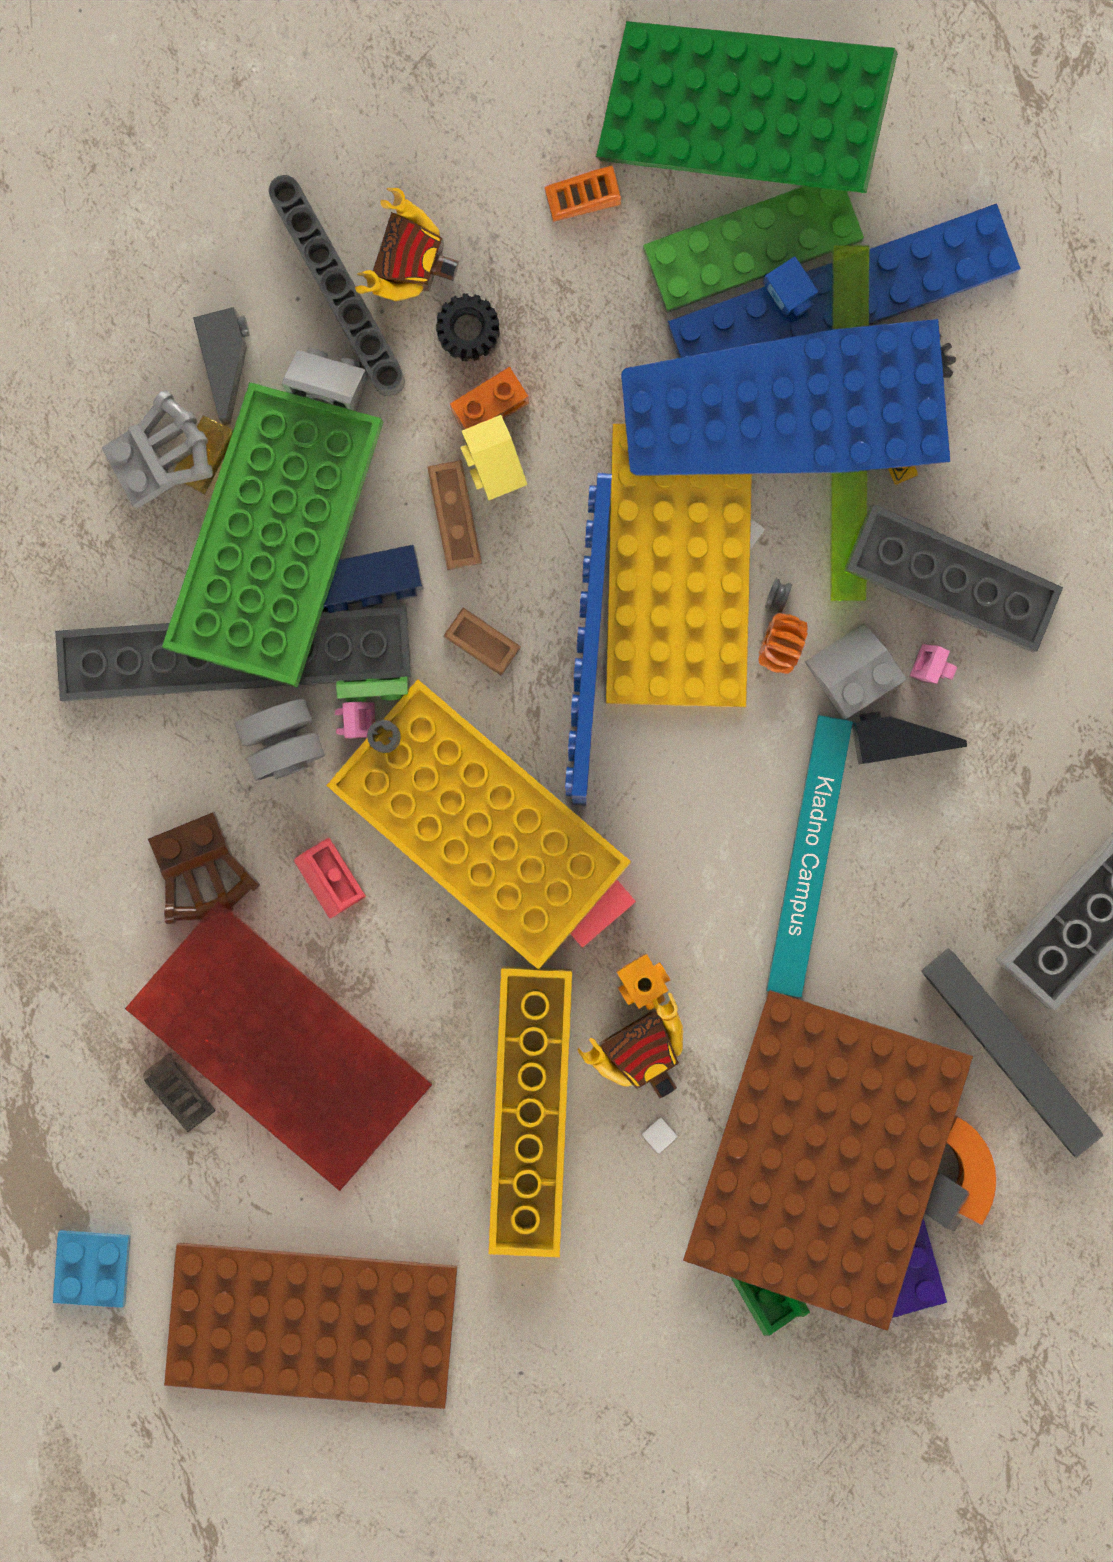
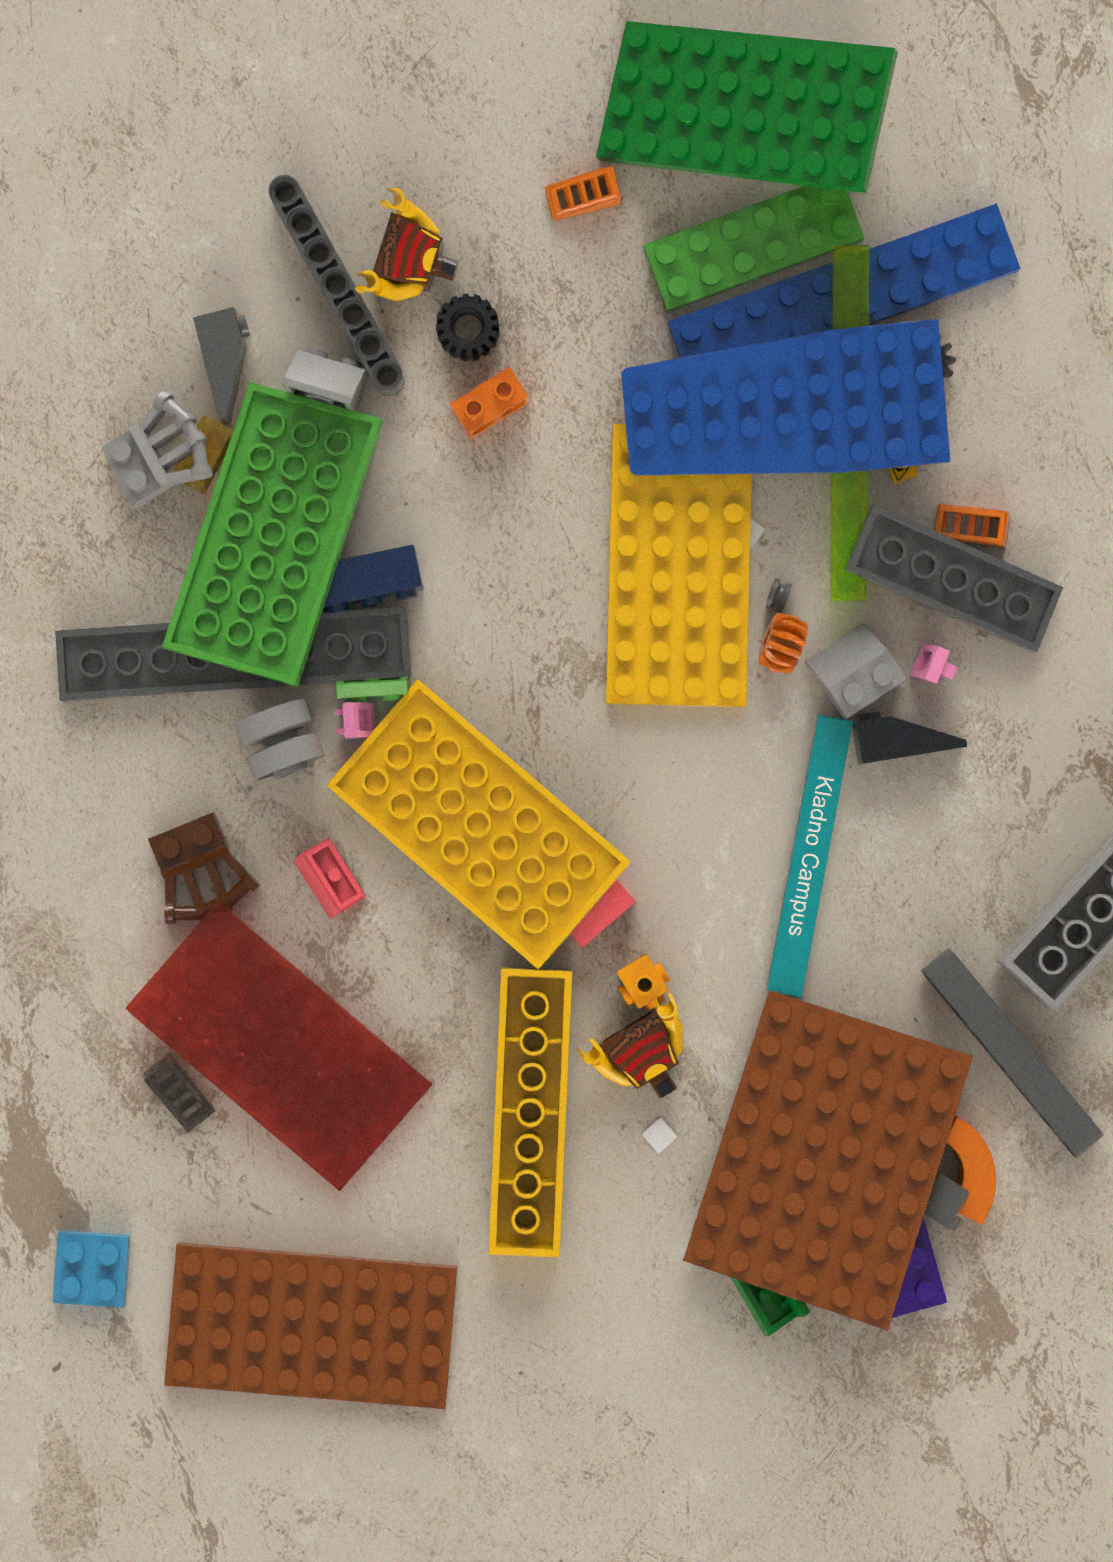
dark grey bush [367,720,401,753] -> none
medium nougat tile [427,460,482,570] -> none
medium nougat tile [443,608,521,676] -> none
light yellow brick [460,415,528,500] -> none
blue wing [565,473,612,806] -> none
blue brick [763,256,818,318] -> none
none -> orange slope [934,504,1010,548]

